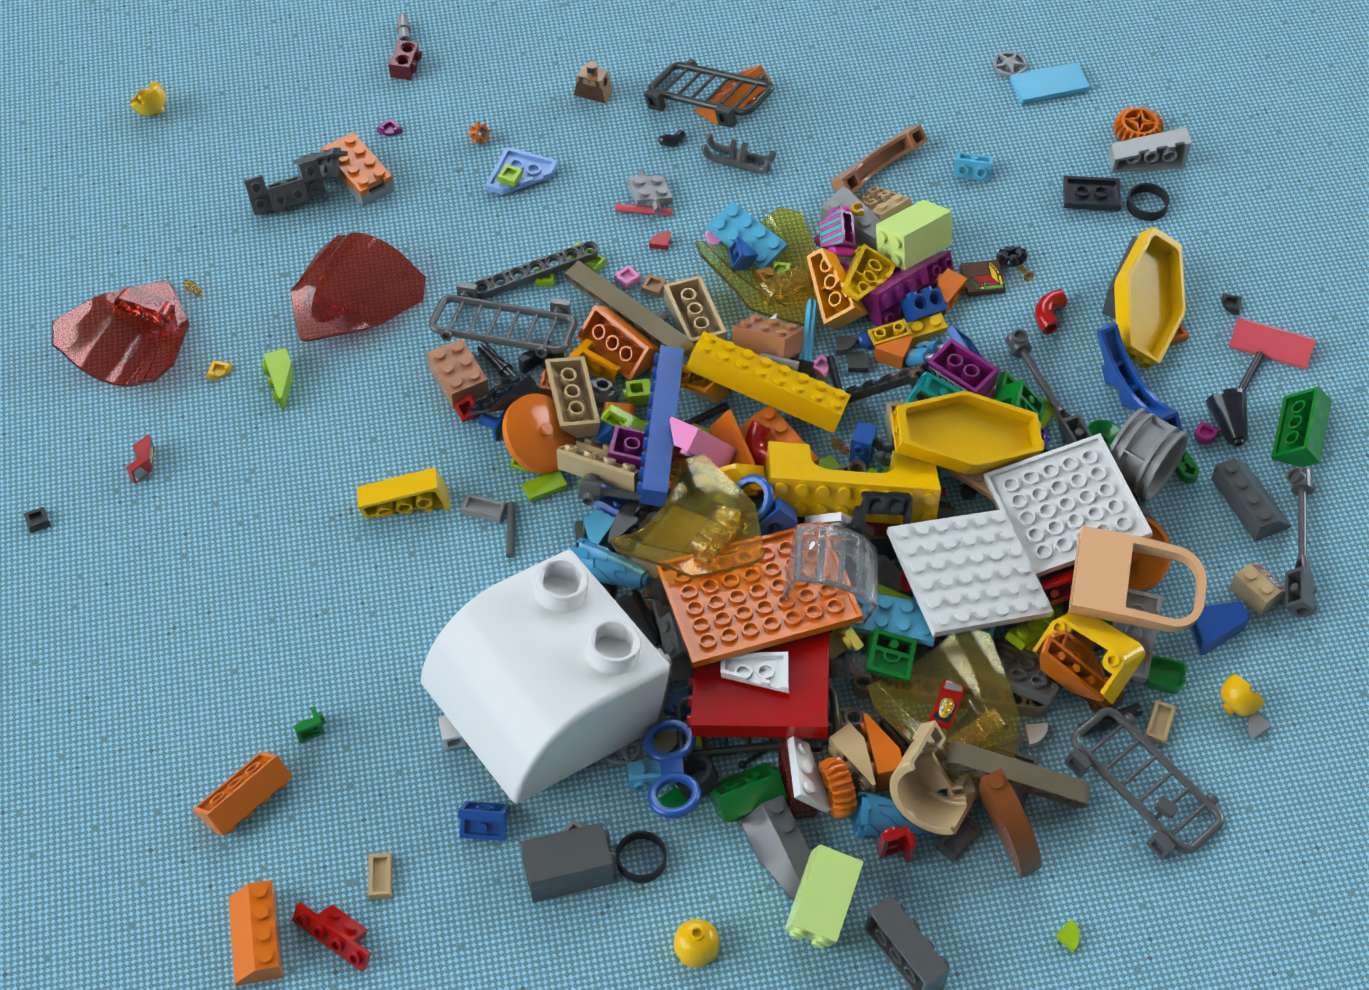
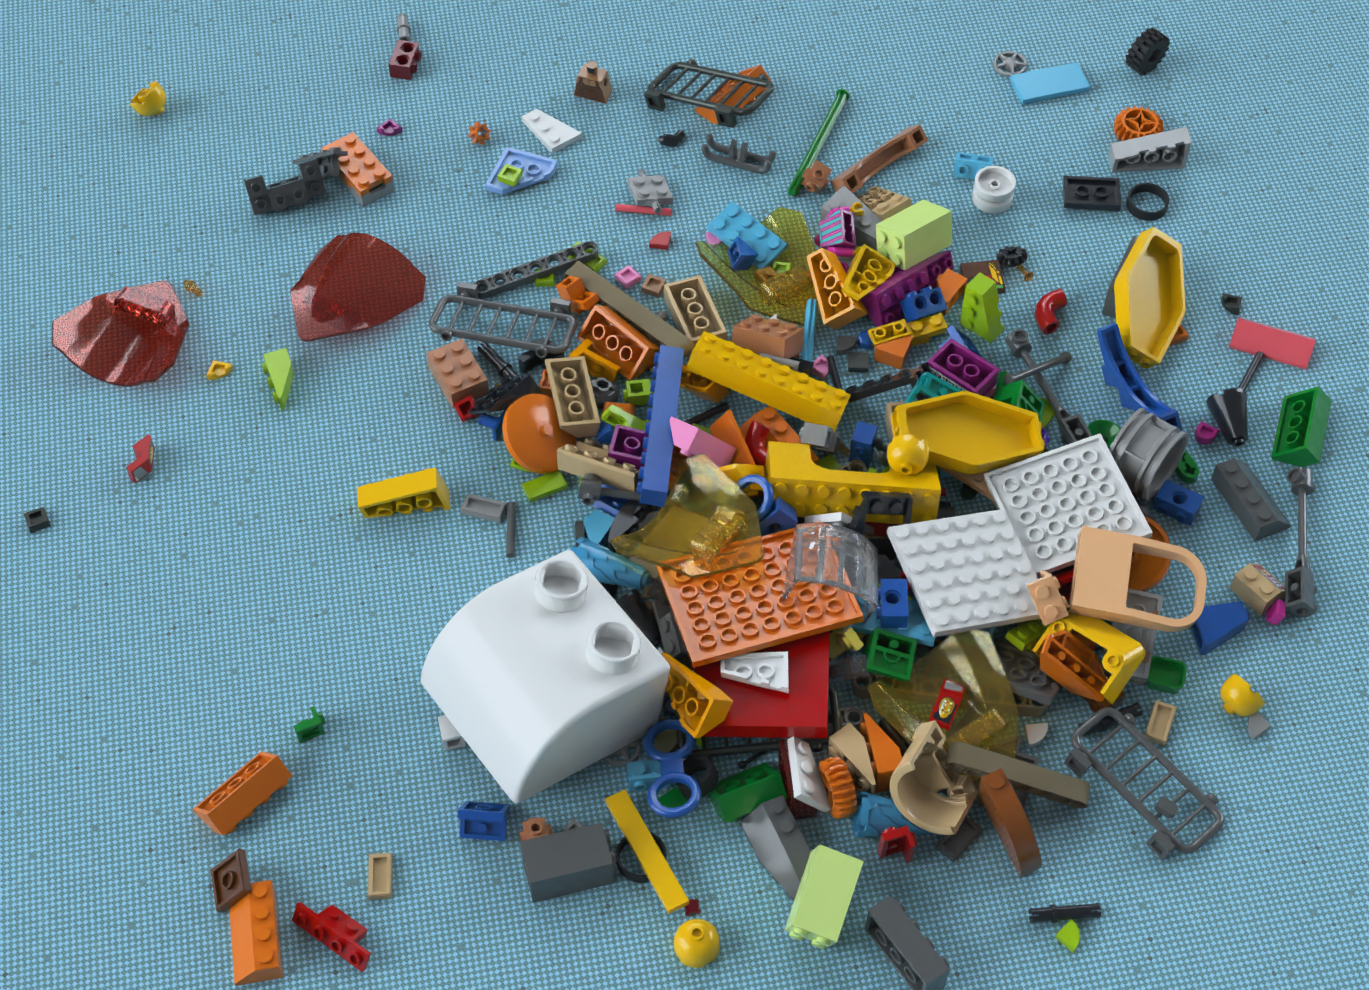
dark azure piece [905,341,944,366] -> none
none -> reddish brown tile [210,849,252,913]
none -> nougat brick [519,817,553,841]
none -> white wing [522,109,582,153]
none -> orange brick [556,276,600,314]
none -> yellow tile [605,789,689,914]
none -> light orange wedge [661,652,733,739]
none -> dark red piece [685,898,701,917]
none -> green axle [788,89,850,197]
none -> light grey arch [799,422,842,455]
none -> nougat brick [801,160,832,194]
none -> blue brick [876,579,909,628]
none -> yellow cylinder [887,435,930,475]
none -> lime wedge [960,272,1005,343]
none -> white wheel [972,166,1016,214]
none -> dark grey bar [1003,352,1072,385]
none -> light nougat bracket [1026,570,1069,626]
none -> black pin [1029,903,1101,923]
none -> black tyre [1125,27,1170,75]
none -> blue brick [1153,479,1204,526]
none -> dark pink tile [1266,599,1285,625]

